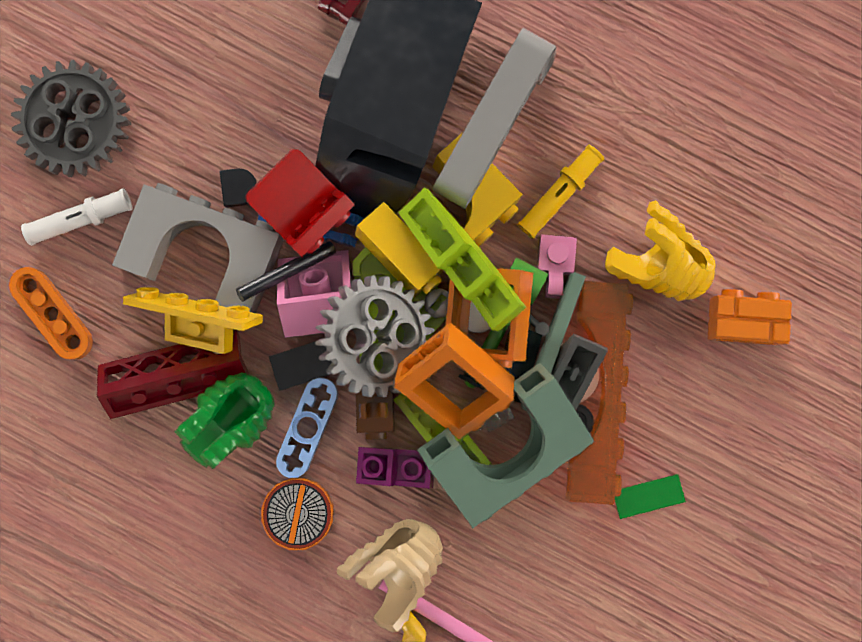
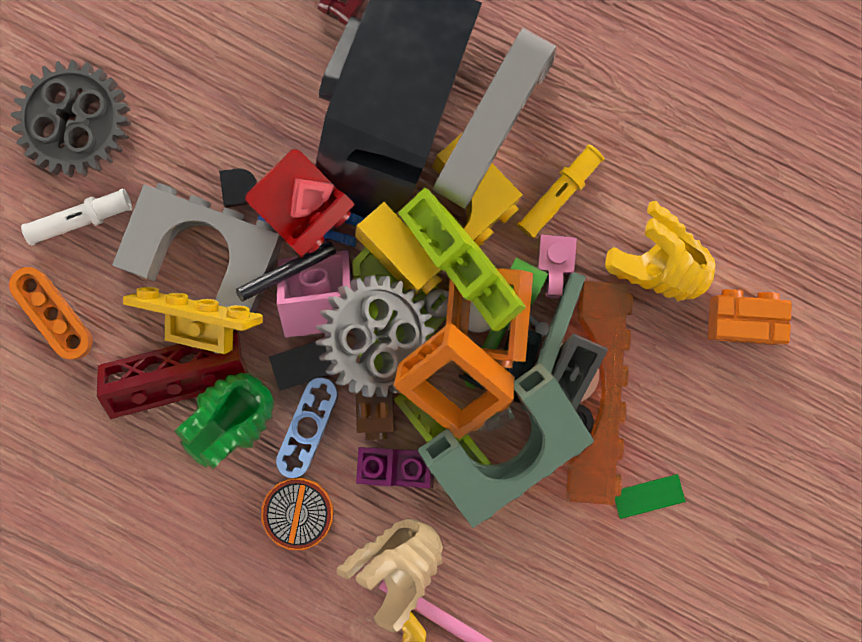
none -> coral tile [290,179,334,217]

